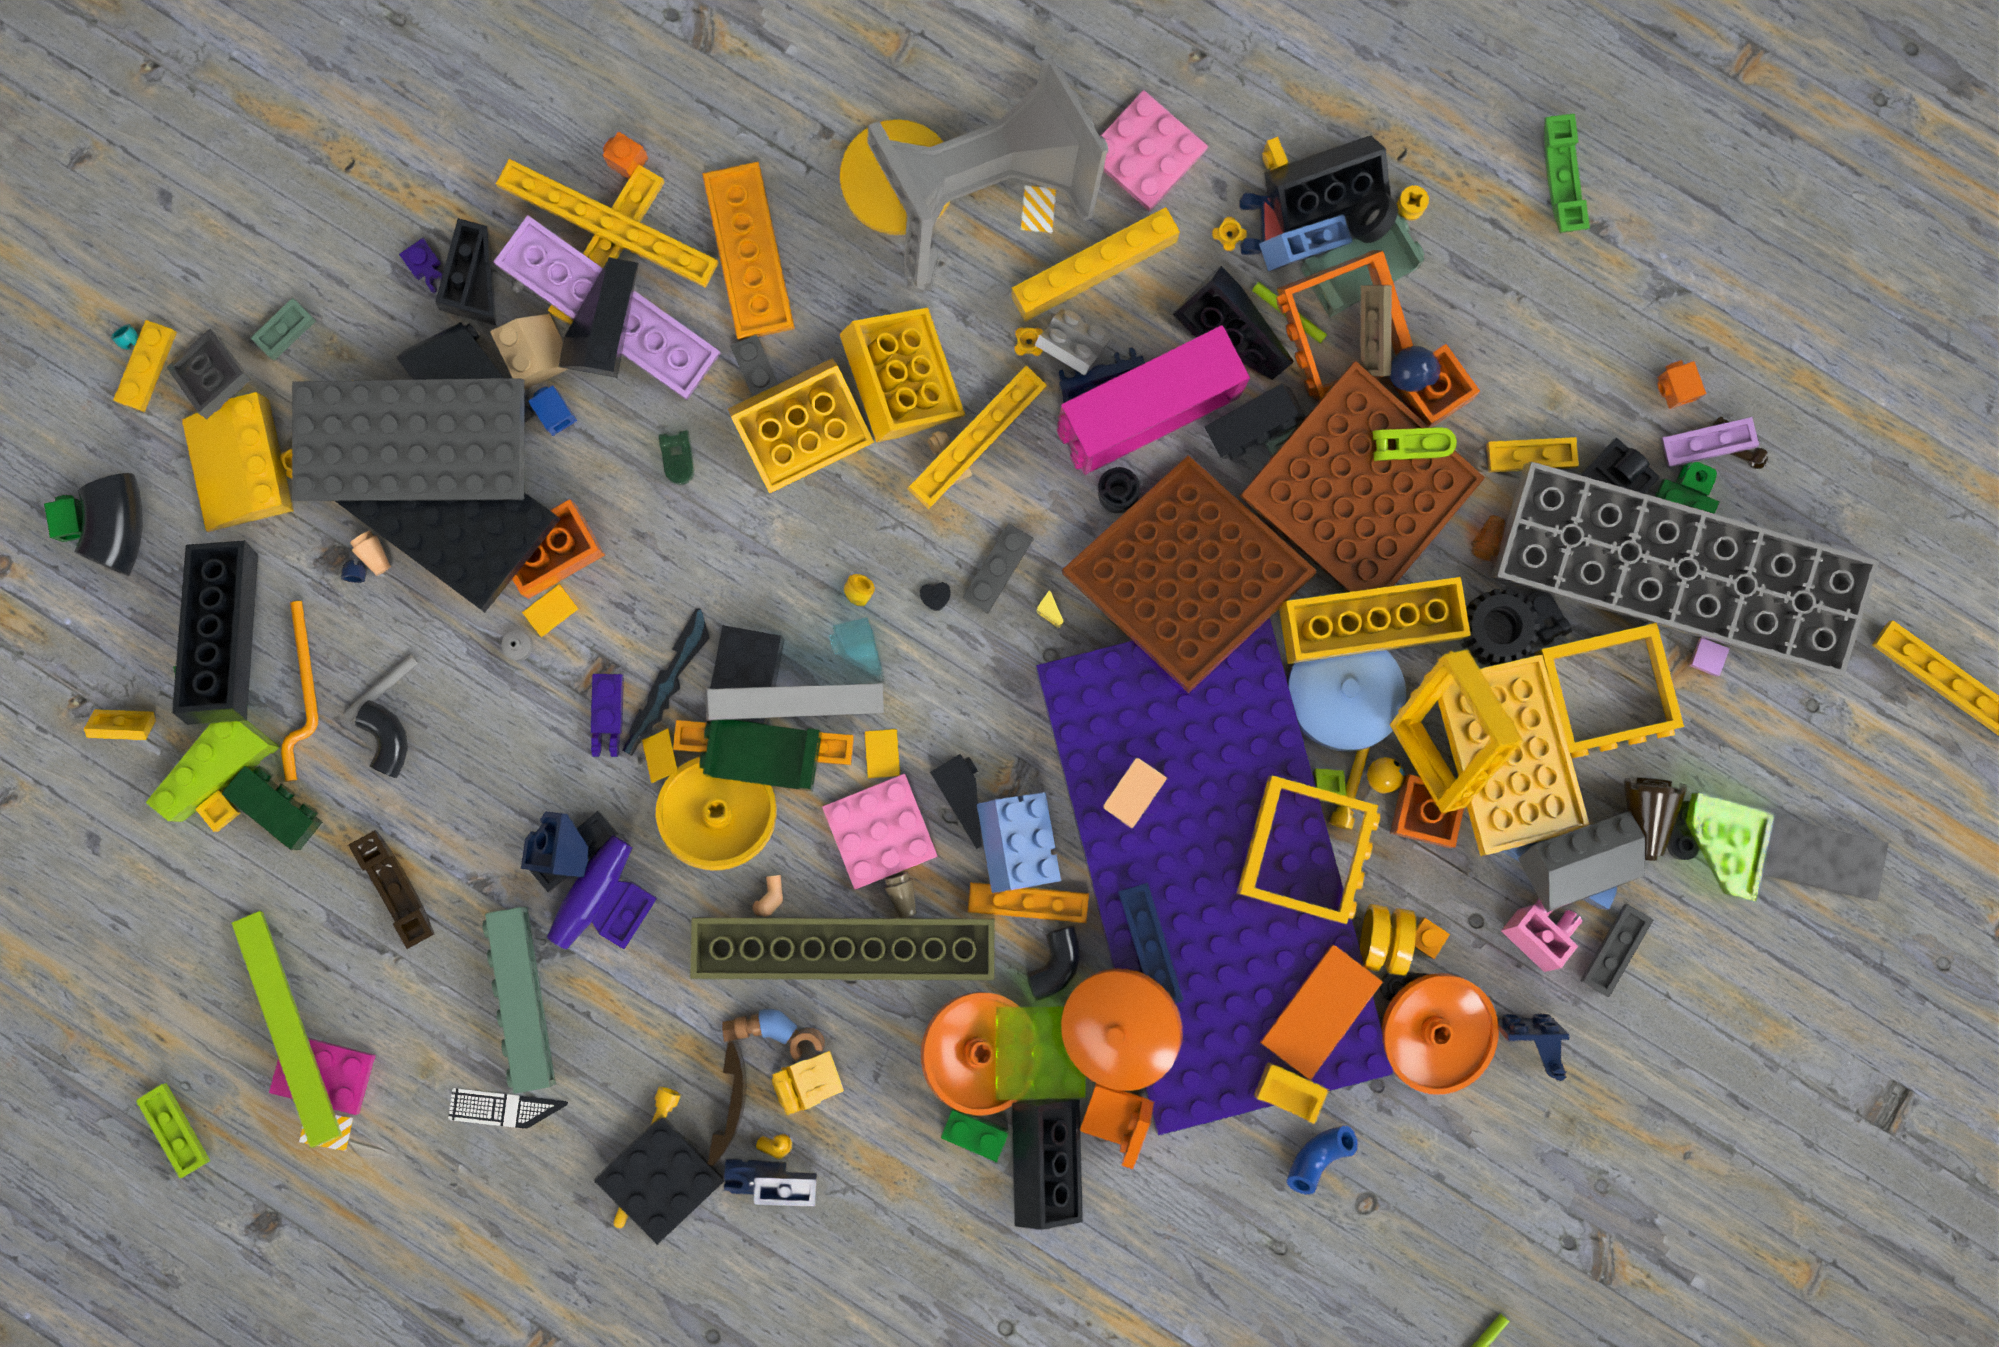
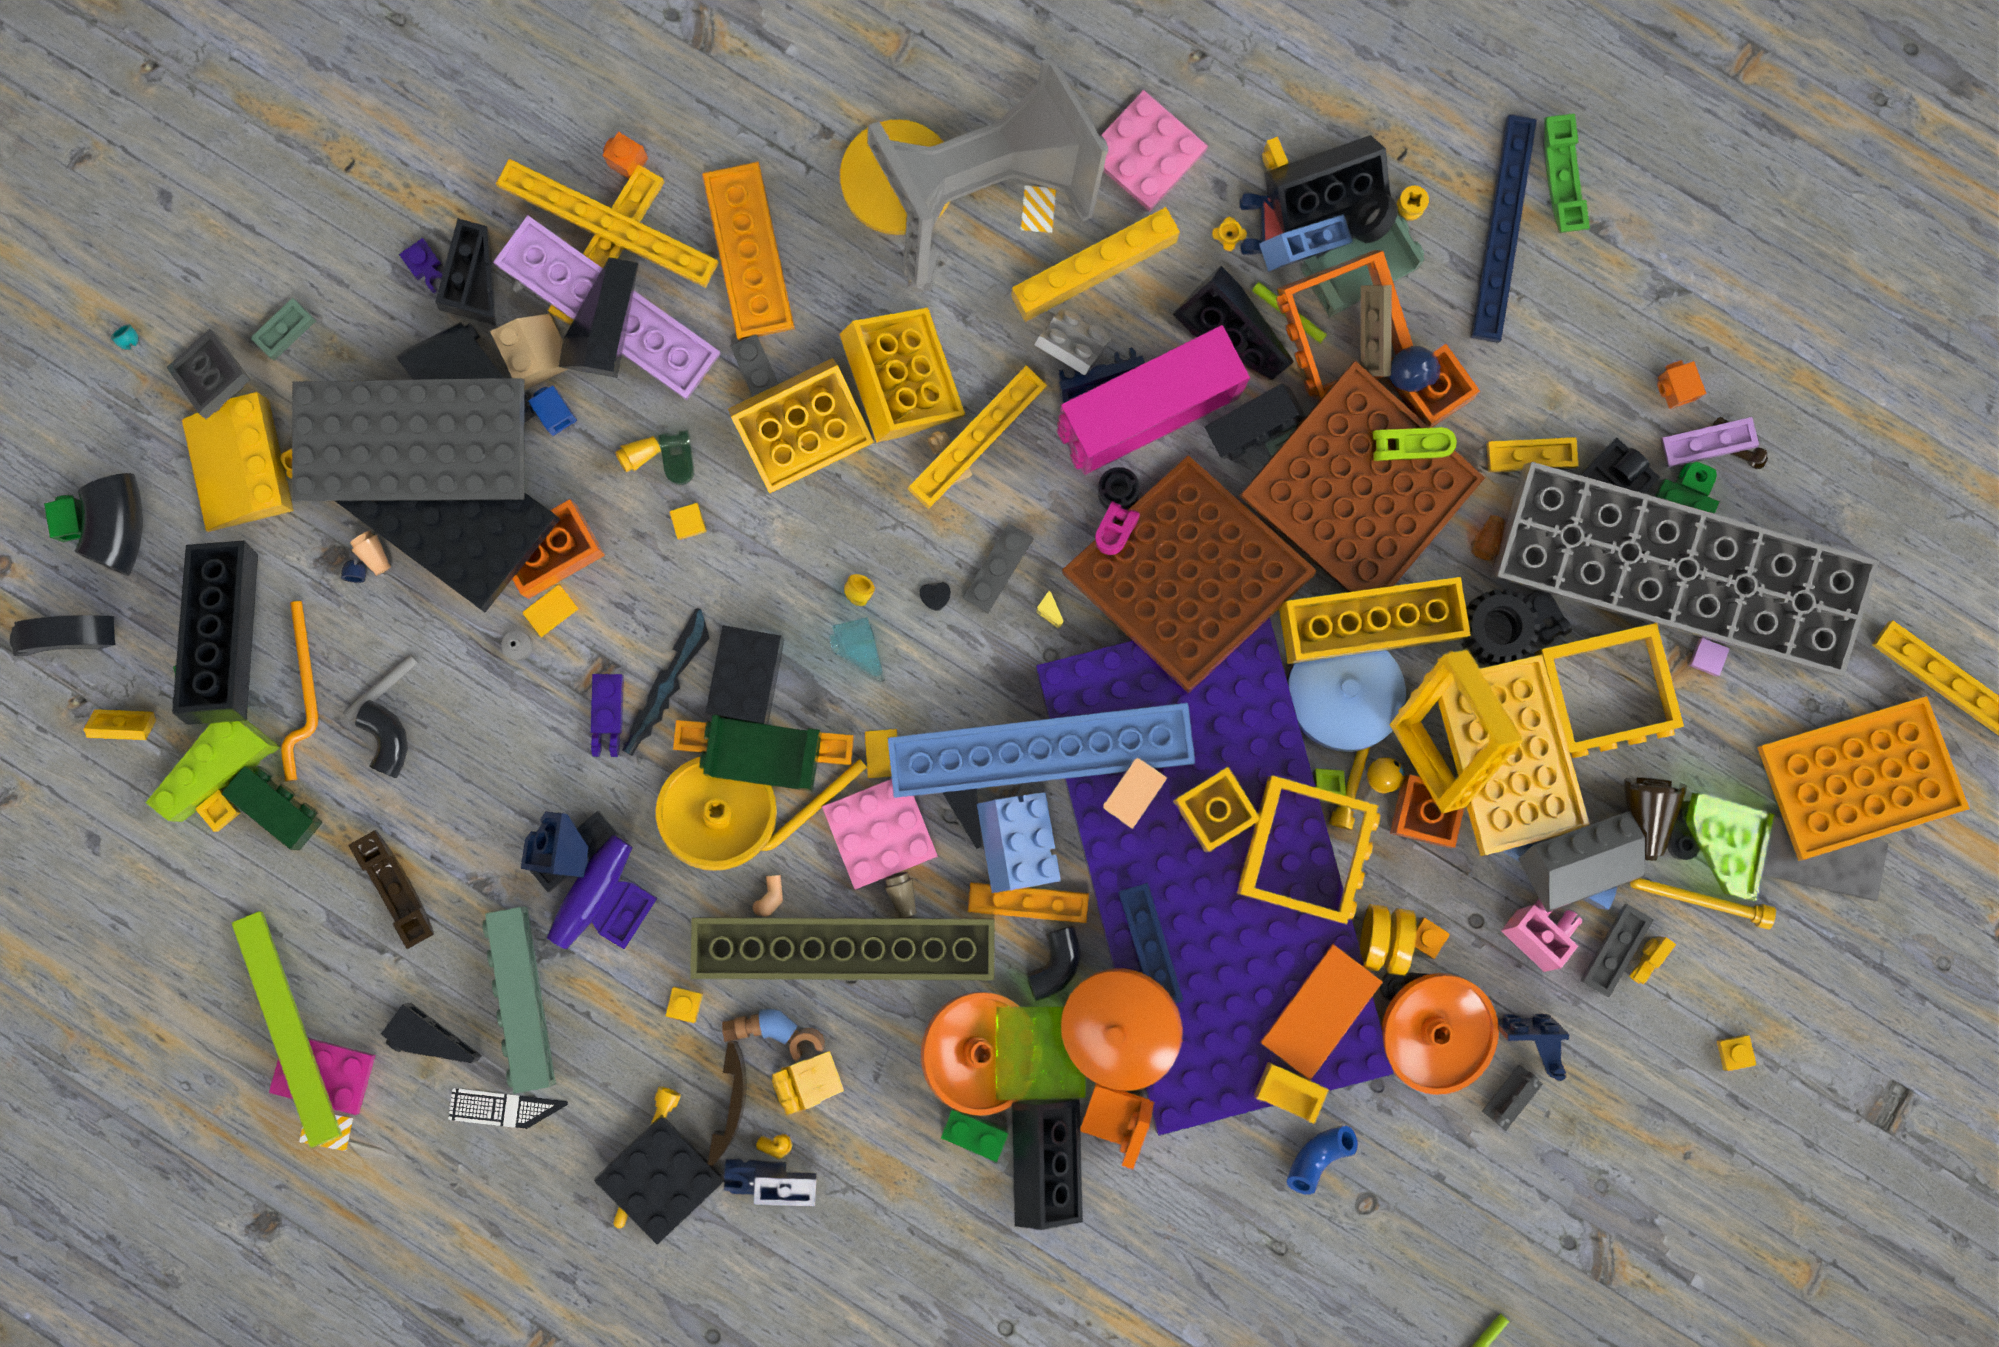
yellow plate [113,320,177,412] -> none
lime plate [136,1083,211,1179] -> none
yellow sticker [642,728,678,784] -> none
light grey tile [705,684,884,720] -> none
yellow plate [1014,327,1043,356] -> none
none -> black arch [10,615,115,656]
none -> black slope [381,1003,482,1063]
none -> yellow cone [615,436,661,472]
none -> yellow plate [665,986,703,1023]
none -> yellow tile [669,503,707,540]
none -> yellow piece [761,759,867,851]
none -> medium blue plate [888,703,1195,798]
none -> dark pink plate [1095,502,1140,555]
none -> yellow brick [1173,767,1261,852]
none -> dark blue tile [1470,114,1537,343]
none -> dark grey hinge [1482,1065,1543,1131]
none -> yellow plate [1629,936,1676,985]
none -> yellow piece [1630,878,1776,930]
none -> yellow plate [1717,1035,1757,1071]
none -> light orange plate [1757,696,1970,861]

